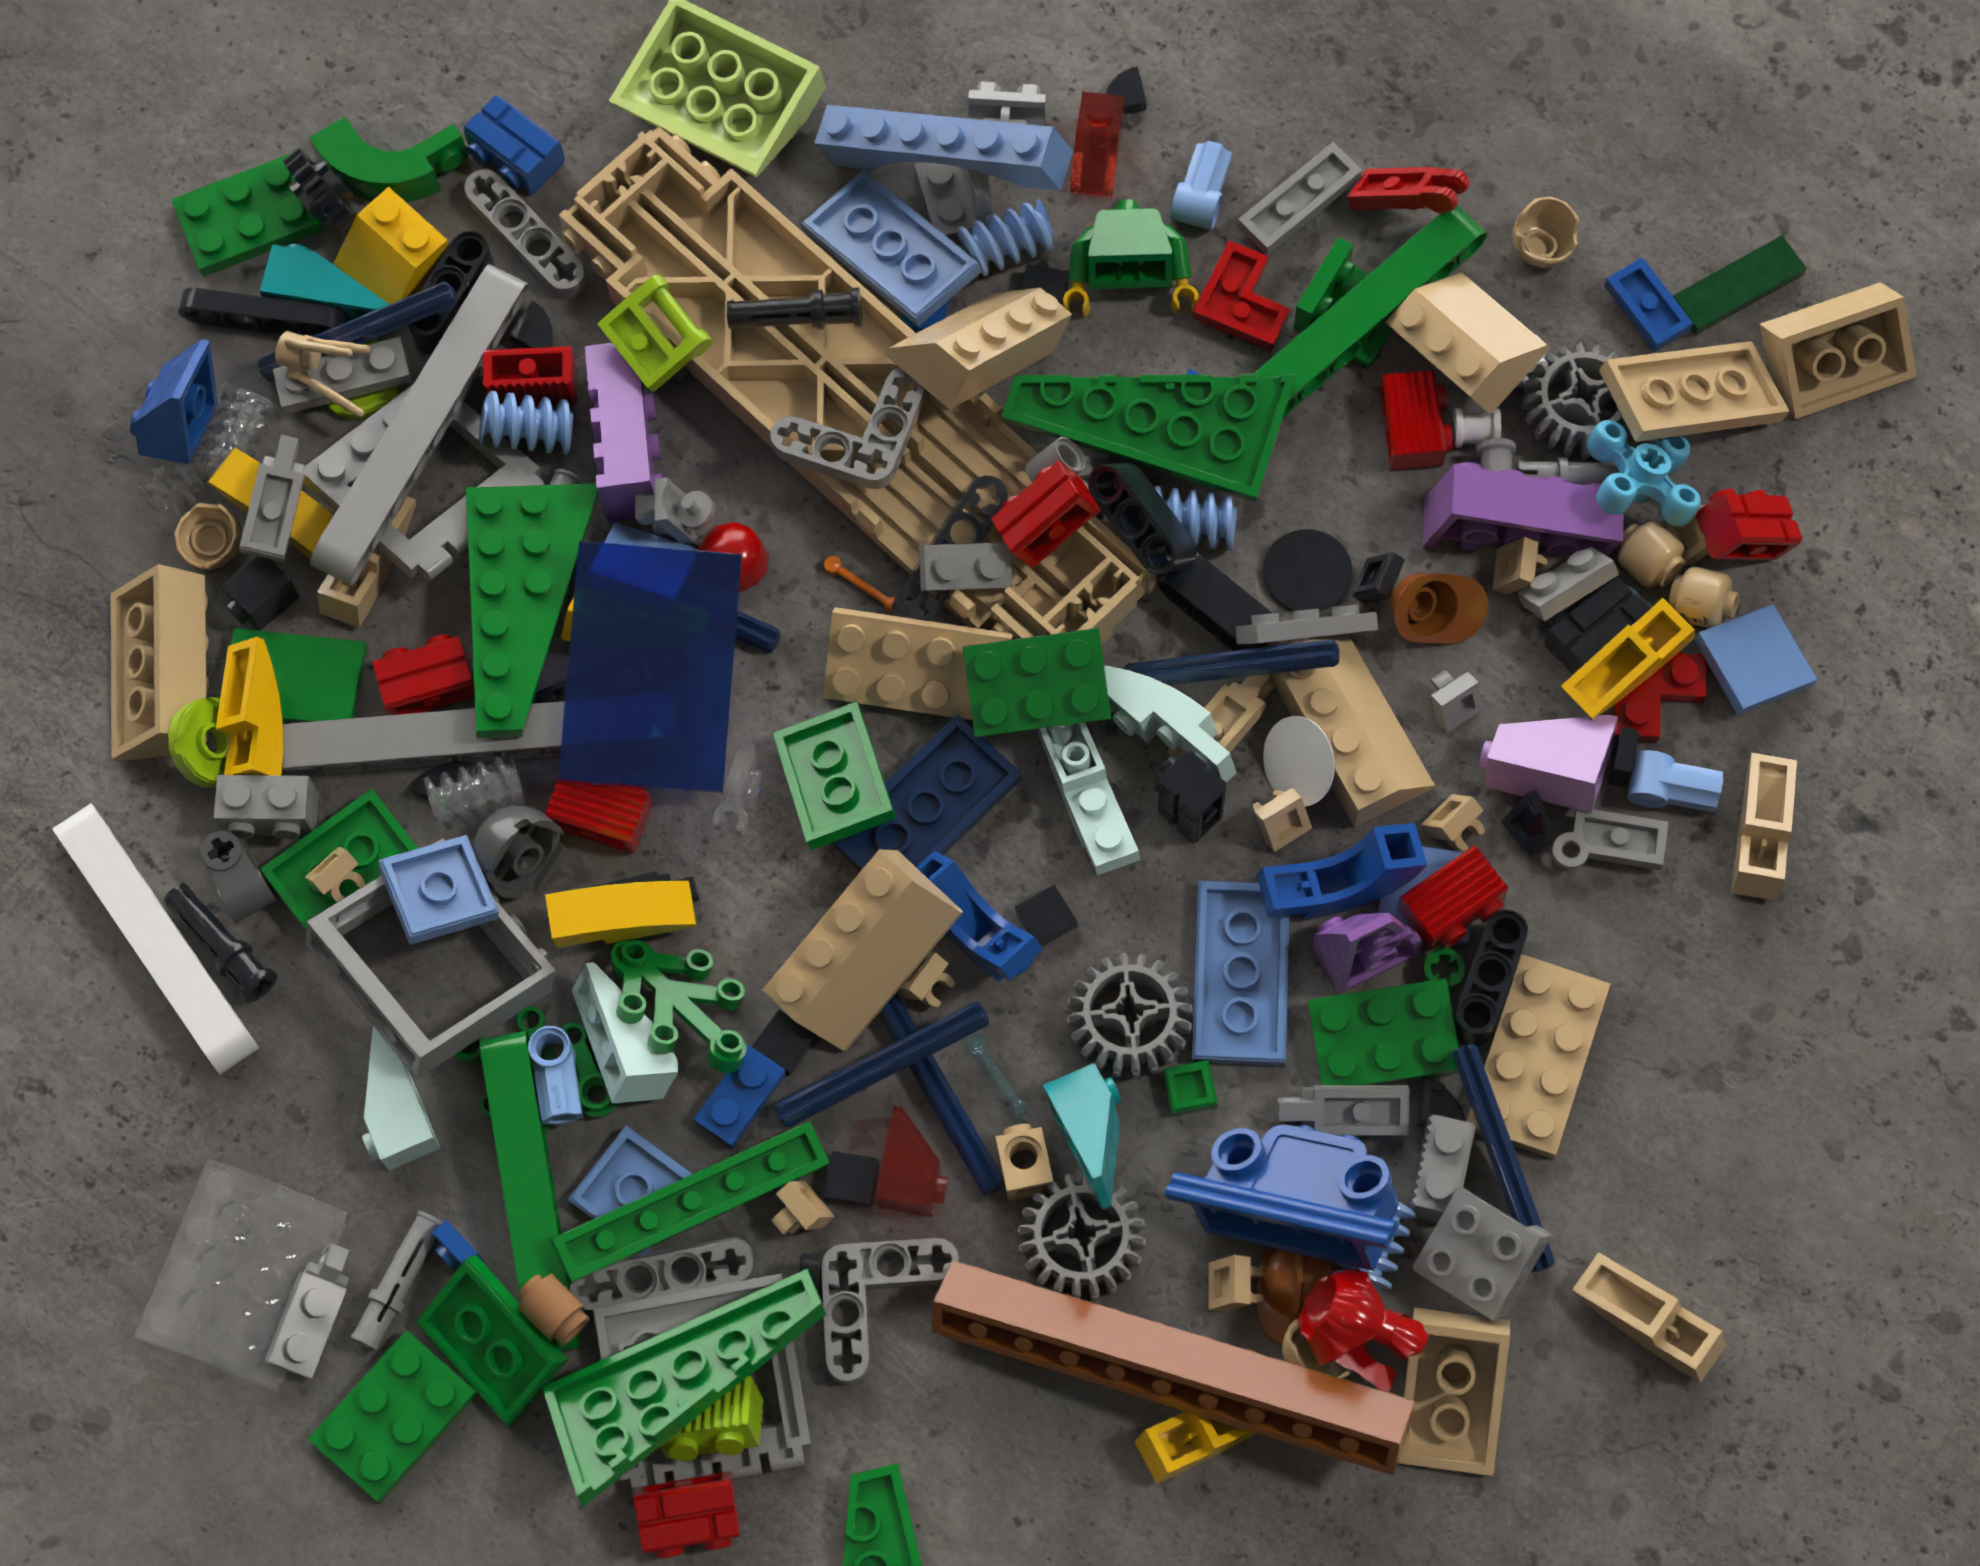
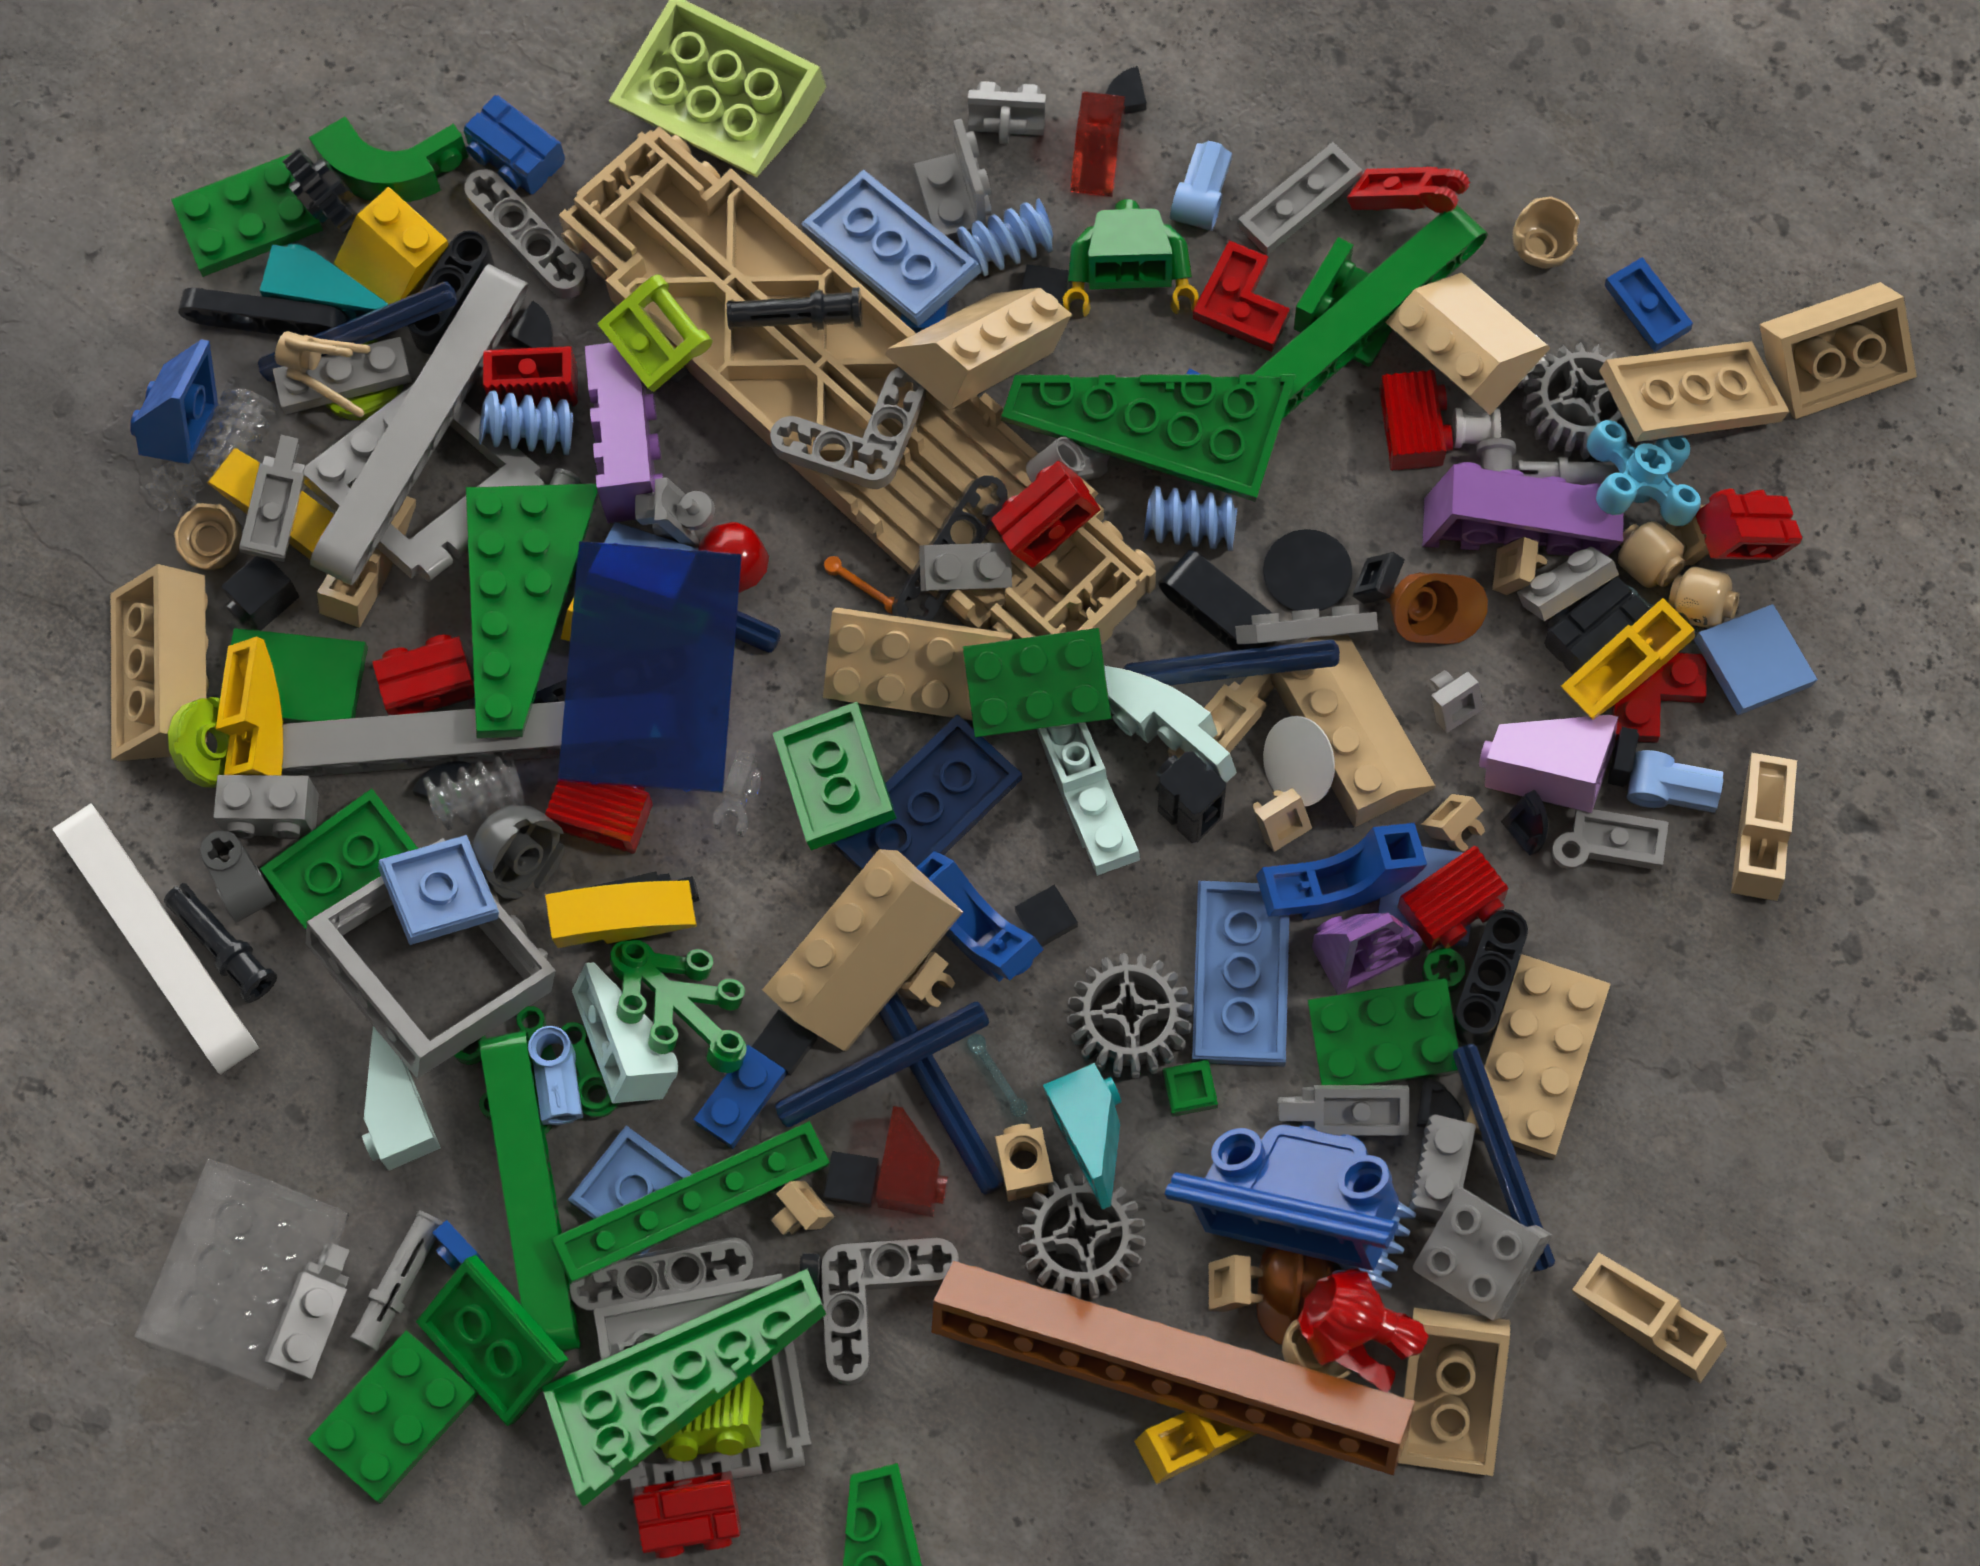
tan tile [305,847,365,902] -> none
medium nougat brick [518,1274,589,1346] -> none
medium blue arch [814,105,1073,191] -> none
black beam [1088,462,1197,575] -> none
dark green tile [1673,235,1807,336] -> none

